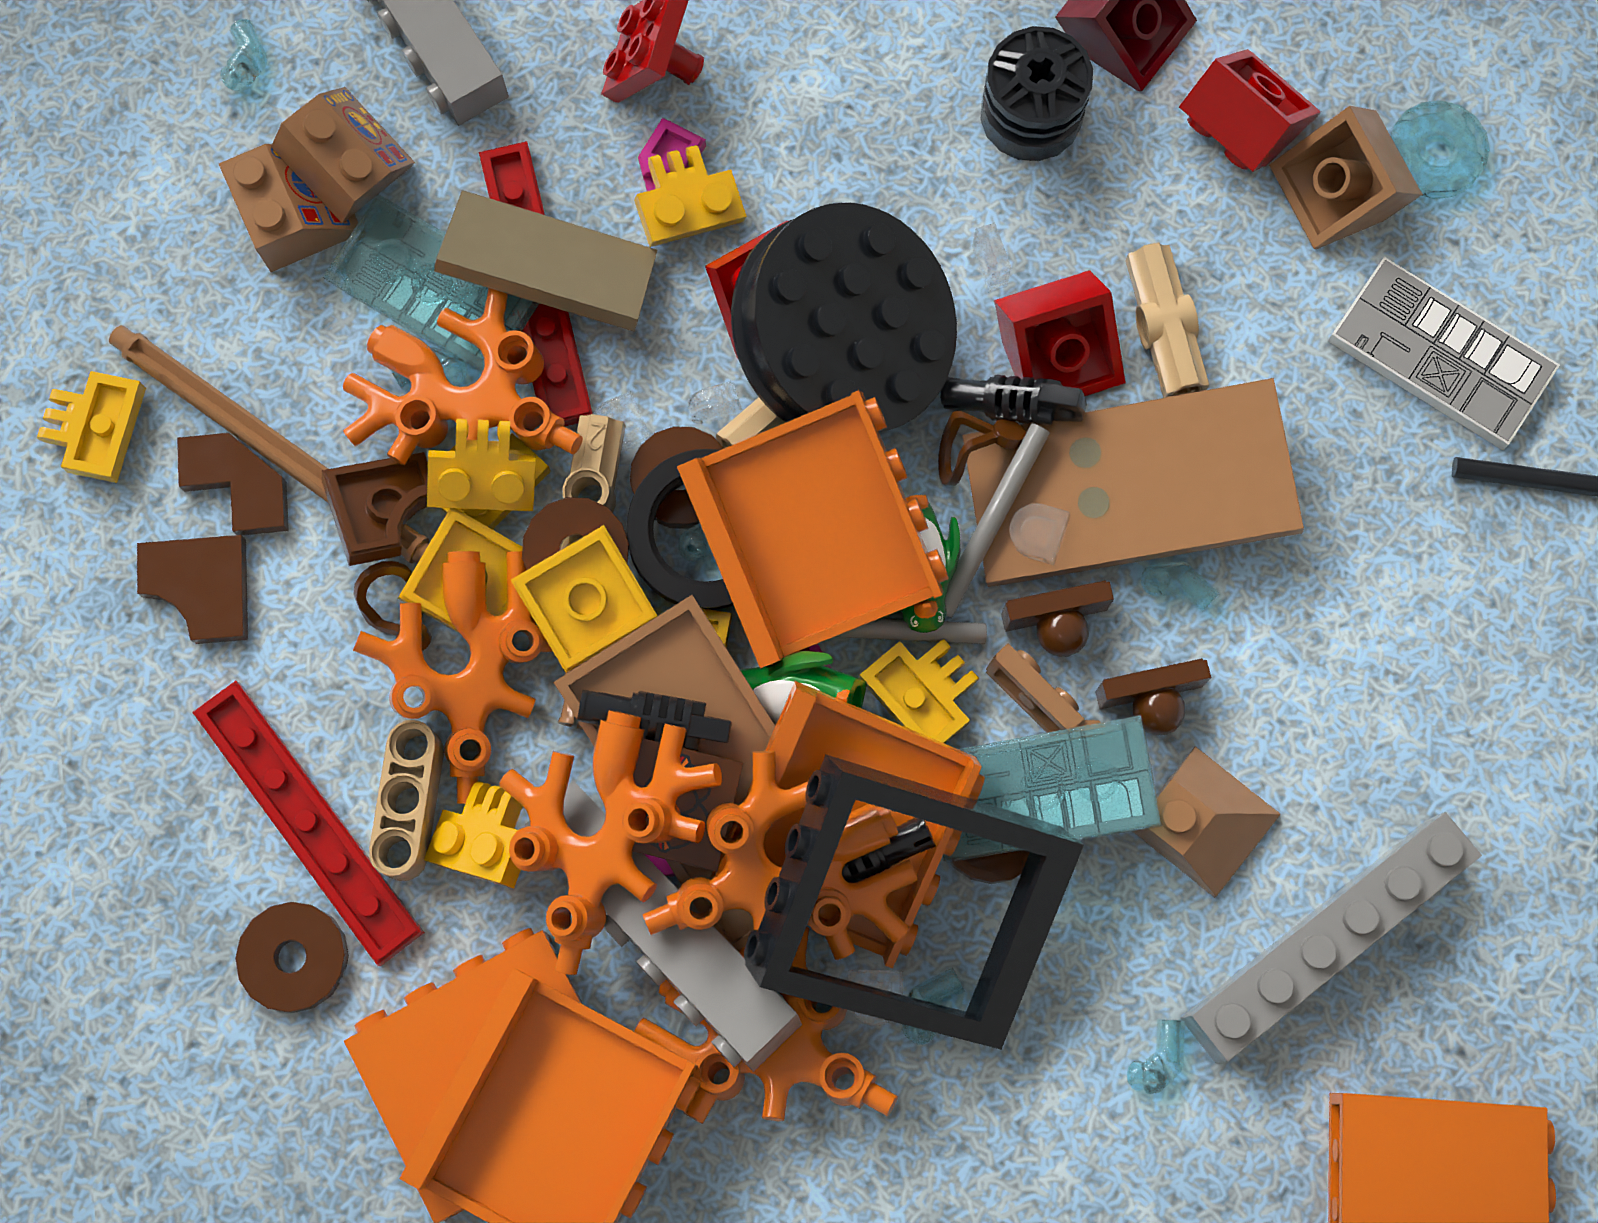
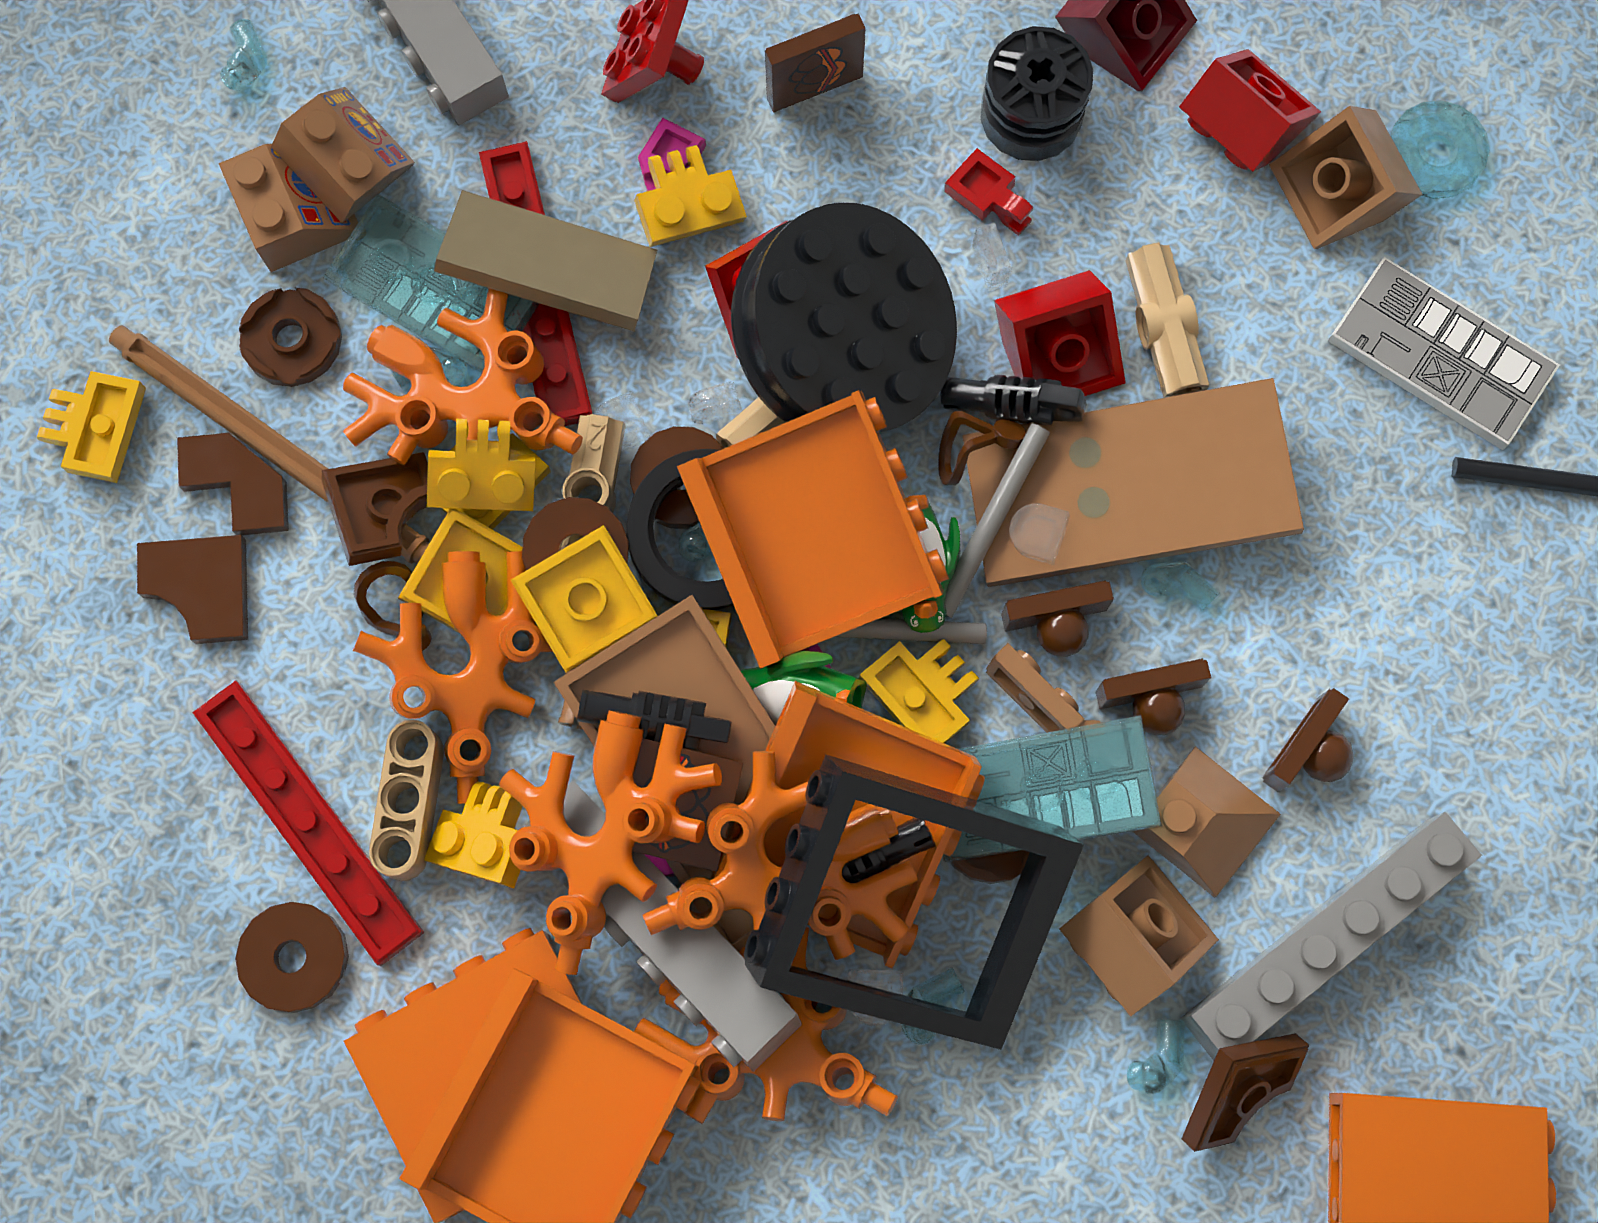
none -> reddish brown tile [239,287,342,387]
none -> reddish brown tile [765,13,866,113]
none -> red plate [944,148,1033,236]
none -> medium nougat slope [1059,855,1219,1016]
none -> reddish brown tile [1181,1033,1309,1152]
none -> reddish brown tile [1262,688,1354,792]

